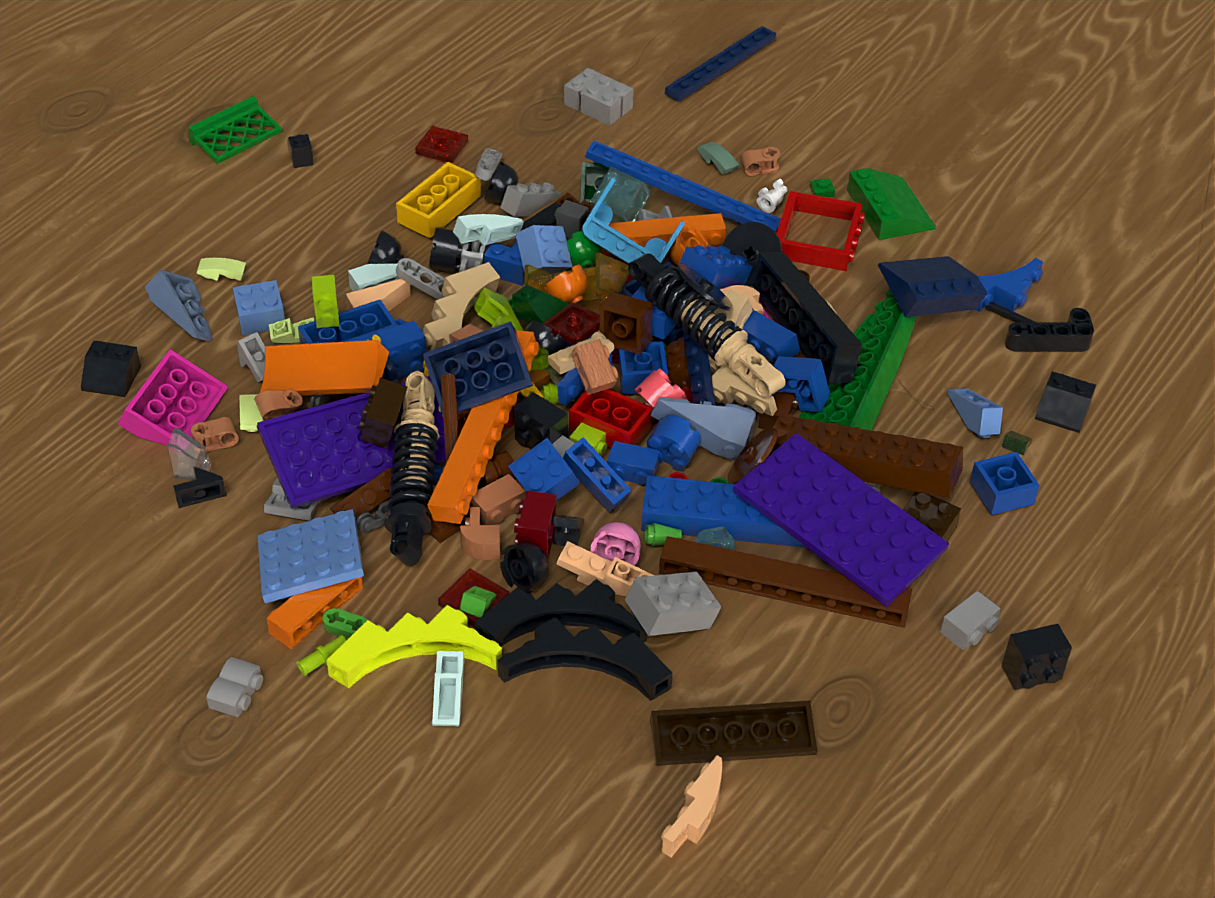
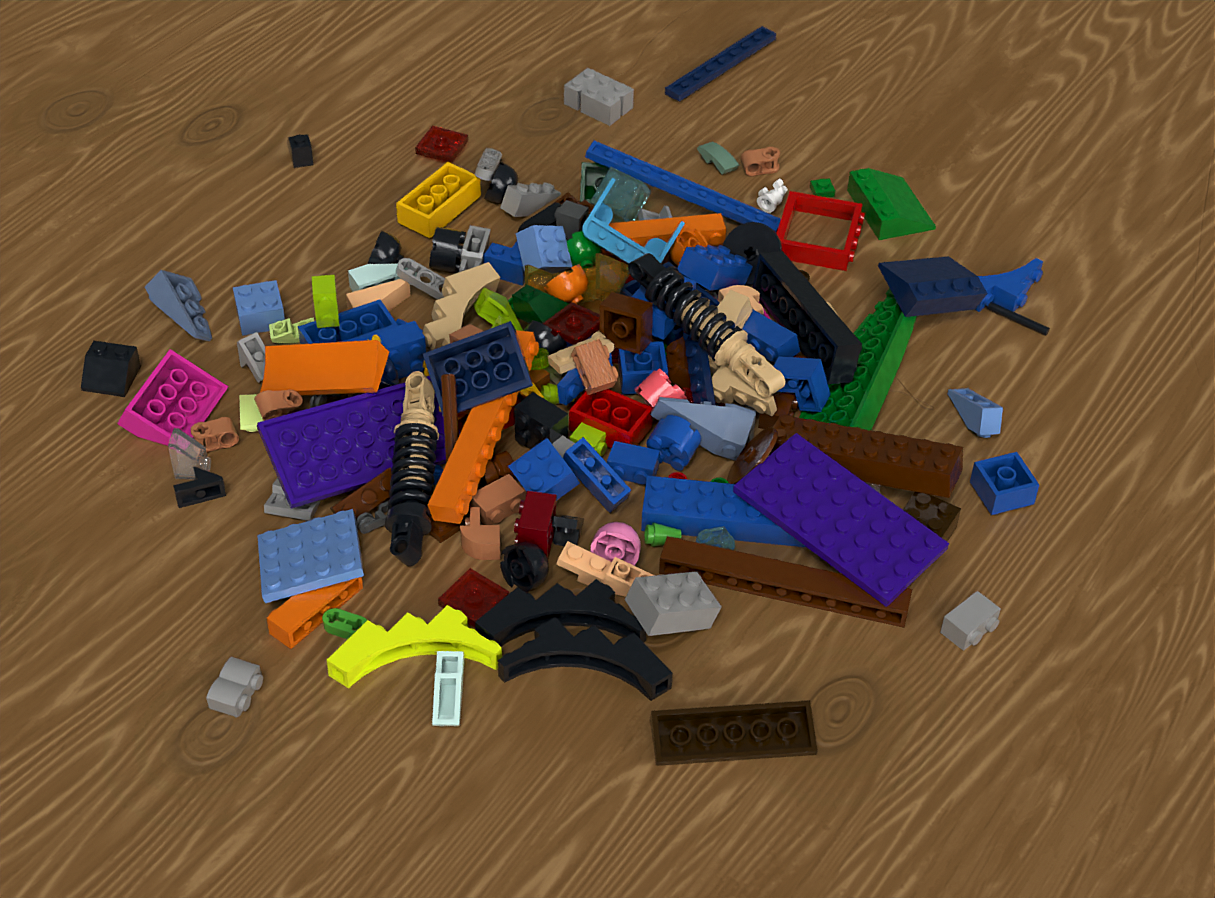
green fence [188,96,282,164] -> none
yellowish green slope [196,258,246,281] -> none
lime pin [296,635,347,676] -> none
dark brown brick [358,378,408,449] -> none
light aqua slope [453,214,524,246] -> none
bright green slope [460,586,496,617] -> none
light nougat slope [661,755,722,857] -> none
black piece [677,264,733,311] -> none
black brick [1001,624,1072,690] -> none
clear green slope [1002,431,1032,456] -> none
black beam [1005,308,1094,352] -> none
black slope [1035,371,1096,433] -> none

